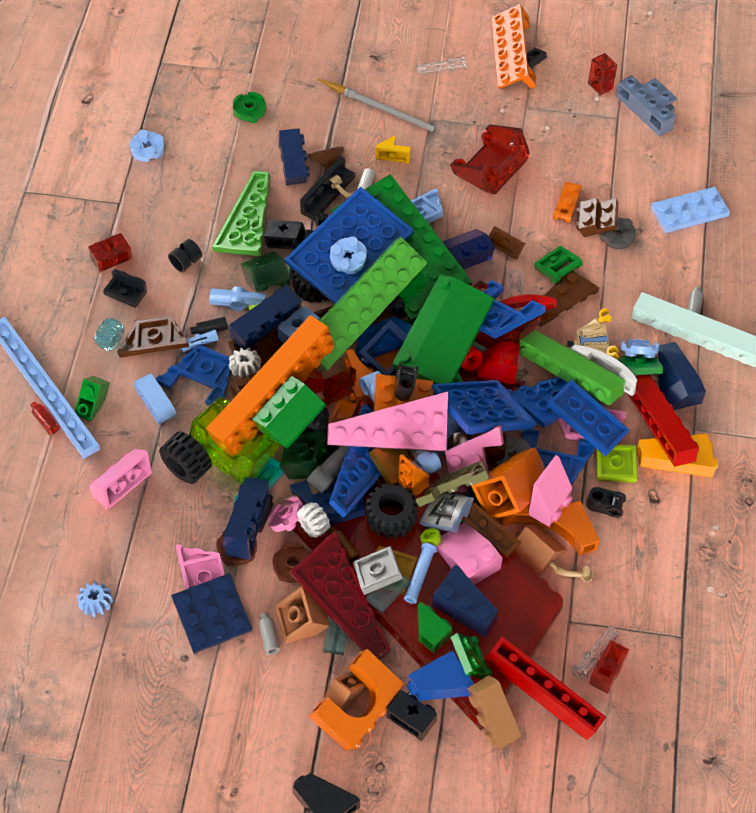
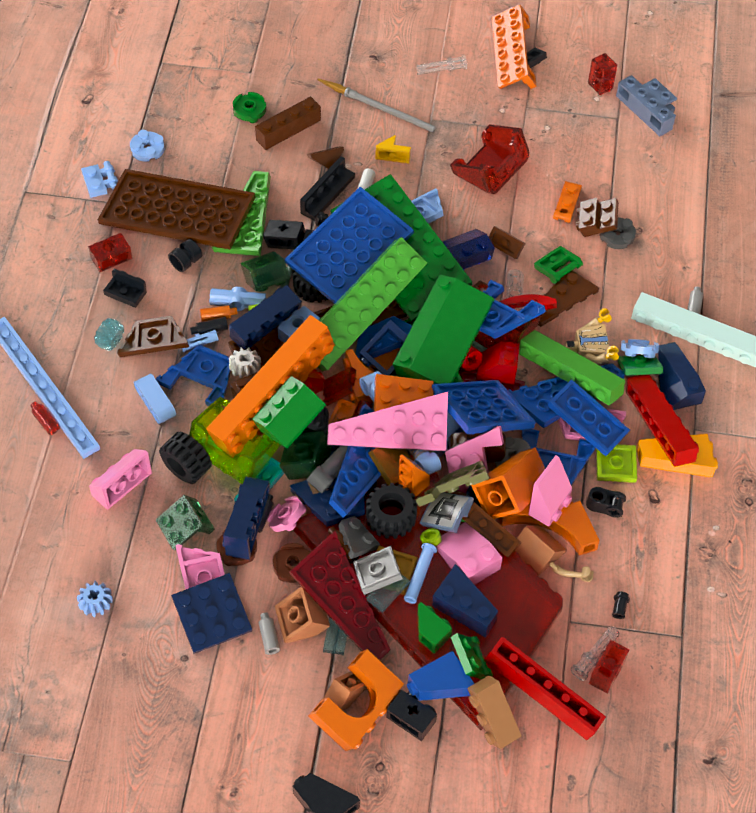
green slope [75,376,110,421] -> none
dark blue wedge [278,128,310,185] -> none
white gear [297,502,330,538] -> none
tan piece [330,175,352,199] -> none
light blue plate [330,236,367,274] -> none
black plate [388,296,405,314] -> none
black piece [394,362,419,401] -> none
white slope [572,345,637,396] -> none
light blue plate [651,187,730,233] -> none
none -> light blue plate [81,161,118,198]
none -> reddish brown plate [97,169,256,250]
none -> clear green bracket [156,495,215,550]
none -> orange cylinder [200,305,238,322]
none -> reddish brown brick [255,96,321,150]
none -> dark grey wing [338,516,380,559]
none -> black pin [612,591,630,619]

